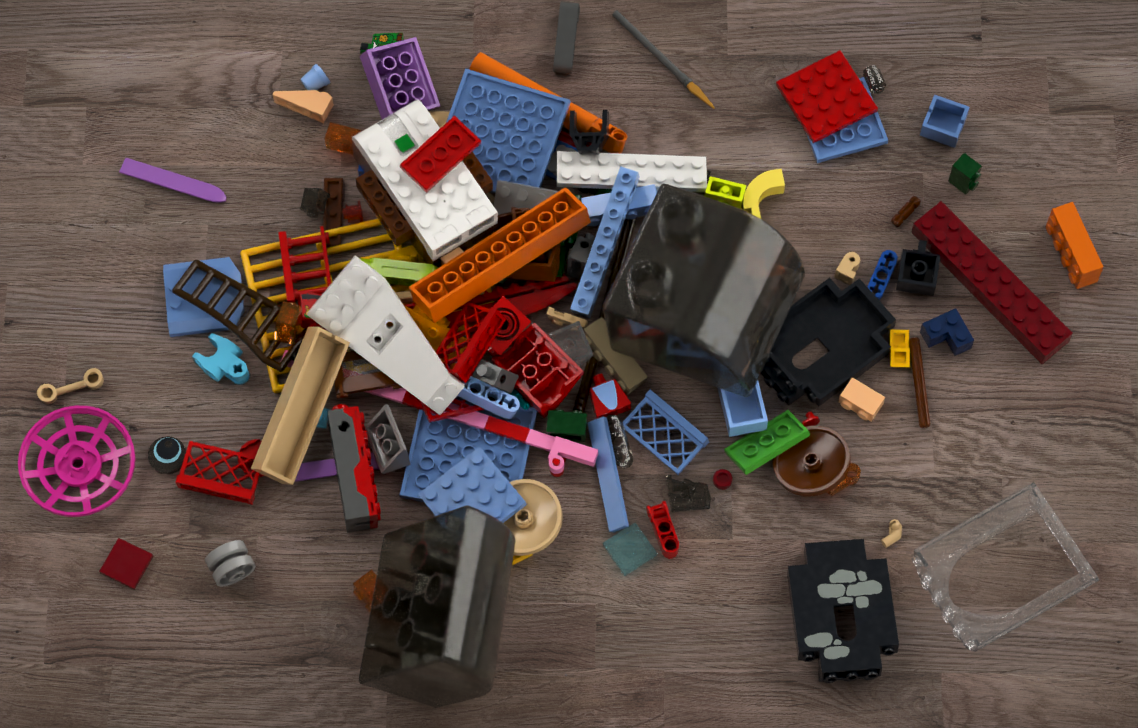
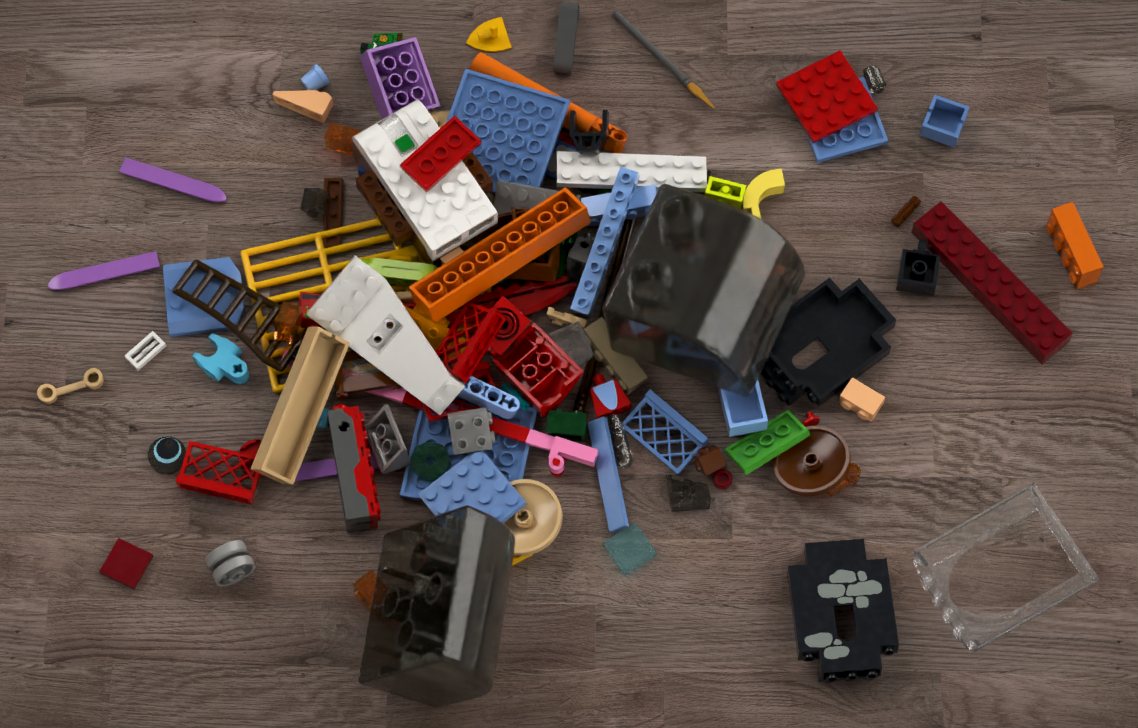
dark pink dish [18,405,136,517] -> none
red fence [278,226,332,308] -> none
clear red brick [342,201,363,223] -> none
dark grey torso [473,359,519,393] -> none
red piece [646,501,679,559] -> none
tan leg [835,252,860,285] -> none
blue beam [867,250,898,300] -> none
tan arm [881,519,902,548] -> none
yellow slope [889,329,910,368] -> none
reddish brown axle [909,337,930,428] -> none
dark blue brick [920,308,974,356] -> none
dark green brick [948,153,982,195] -> none
none -> medium lavender piece [48,251,160,290]
none -> white tile [125,331,166,371]
none -> clear green plate [411,442,450,481]
none -> light grey brick [448,407,496,455]
none -> yellow shield [466,17,512,52]
none -> reddish brown brick [693,445,726,475]

